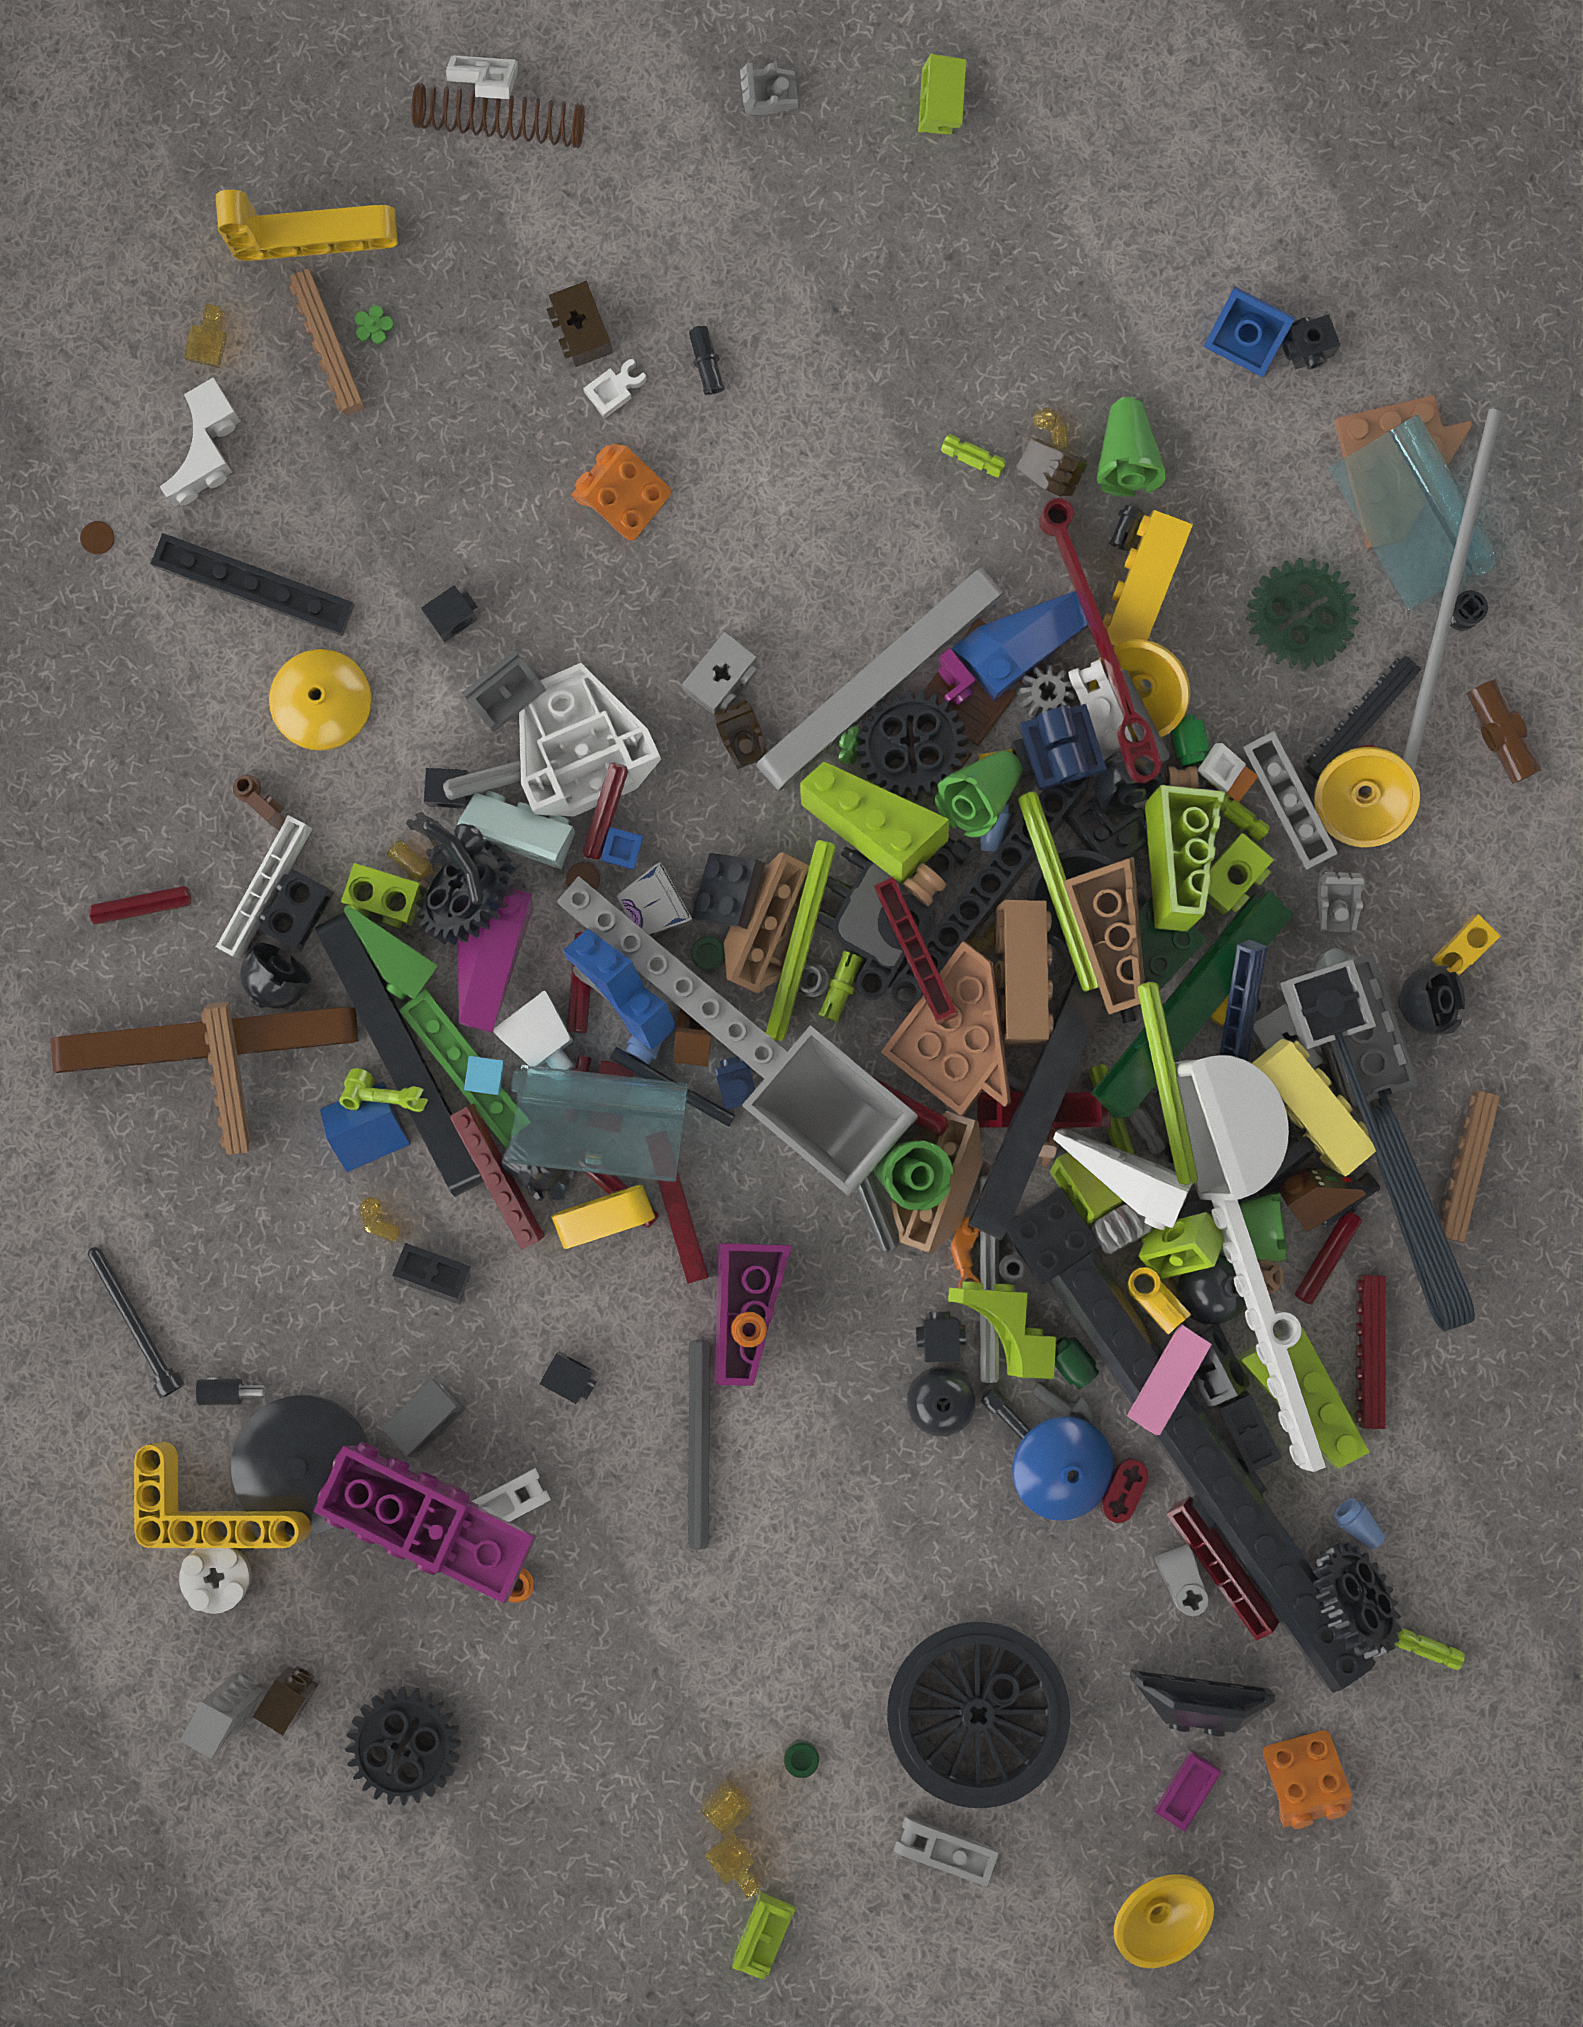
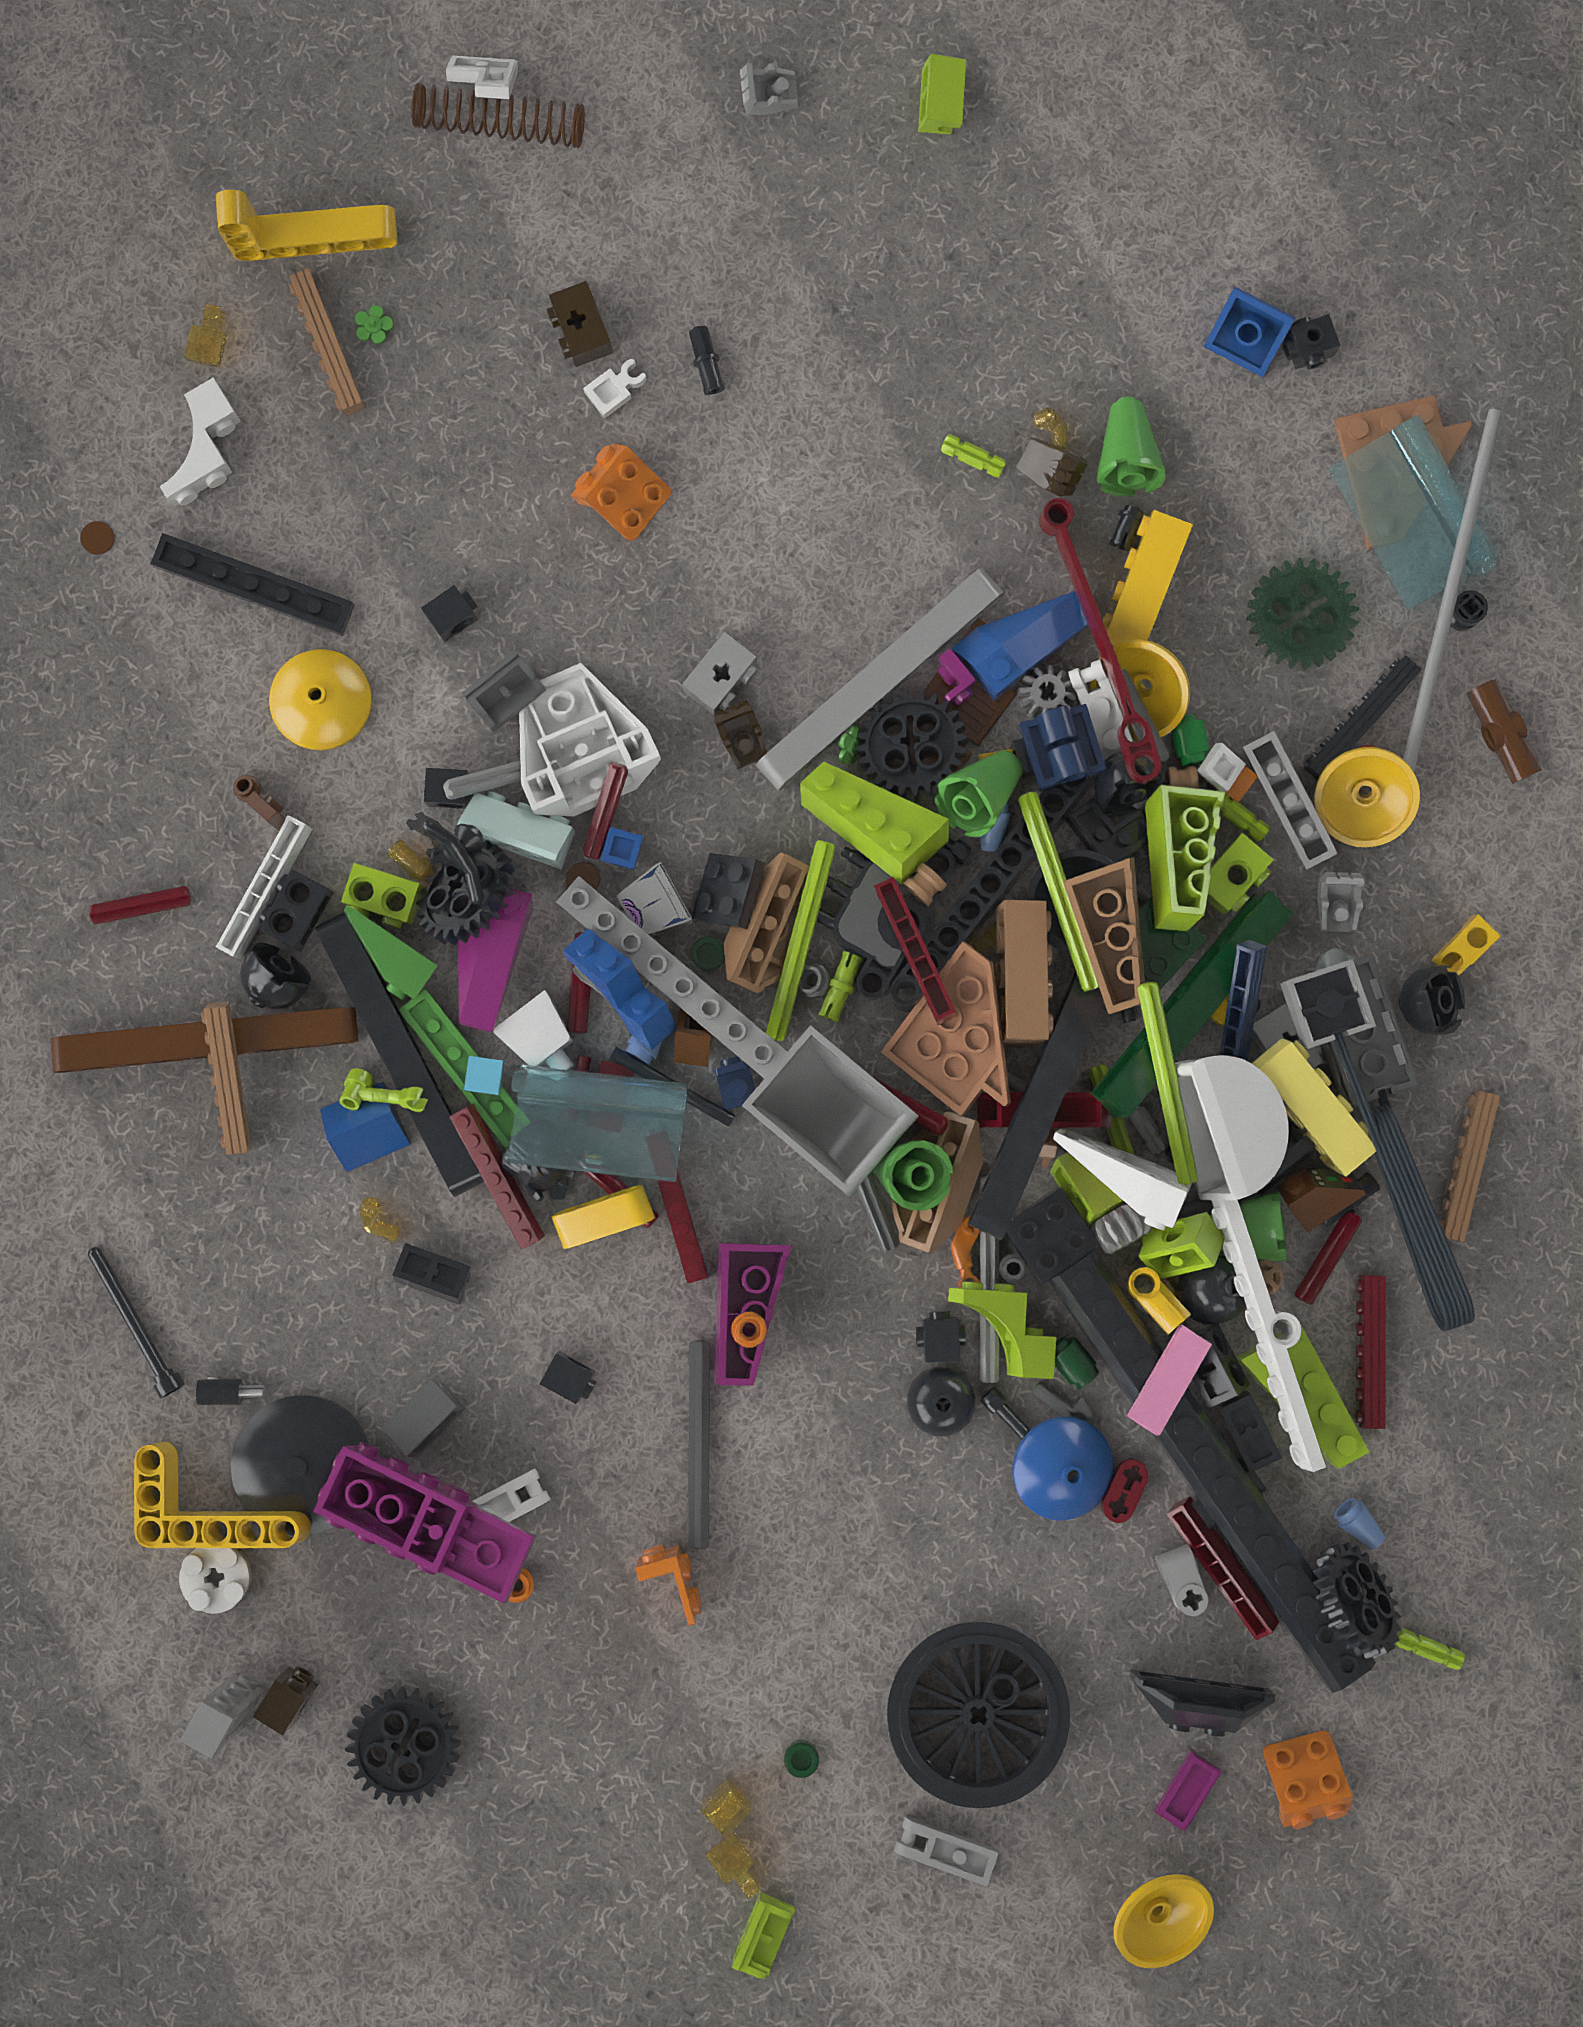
none -> orange bracket [635,1544,702,1626]

